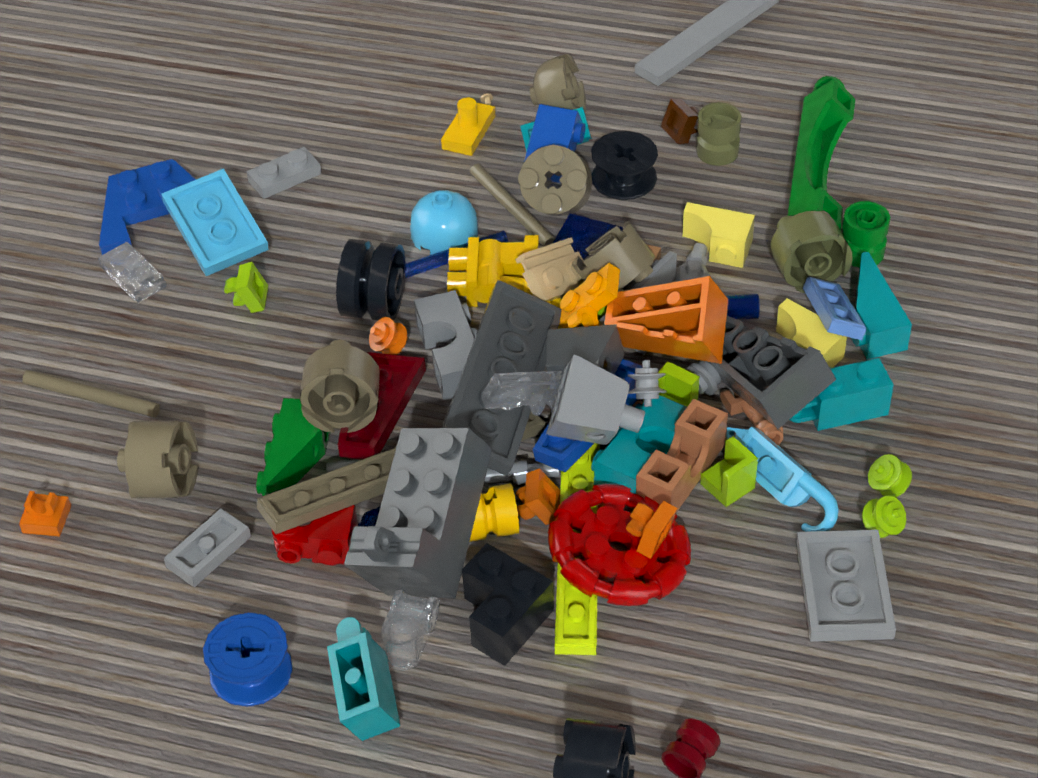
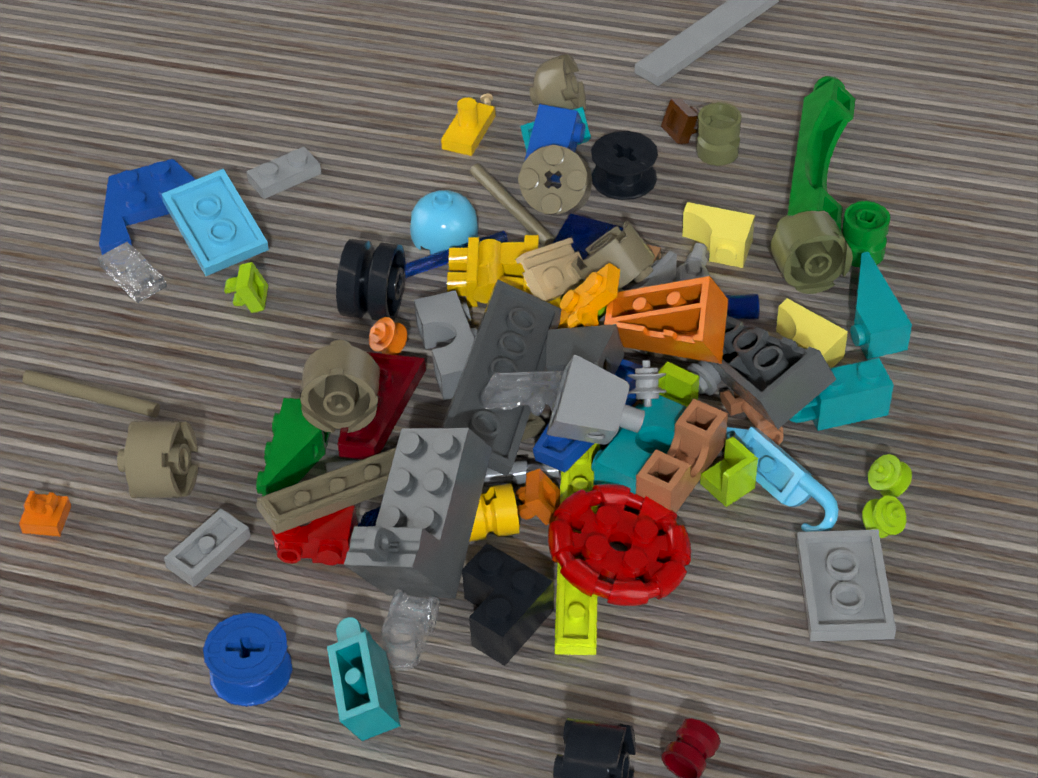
orange tile [626,500,678,559] -> none
medium blue tile [803,277,866,340] -> none

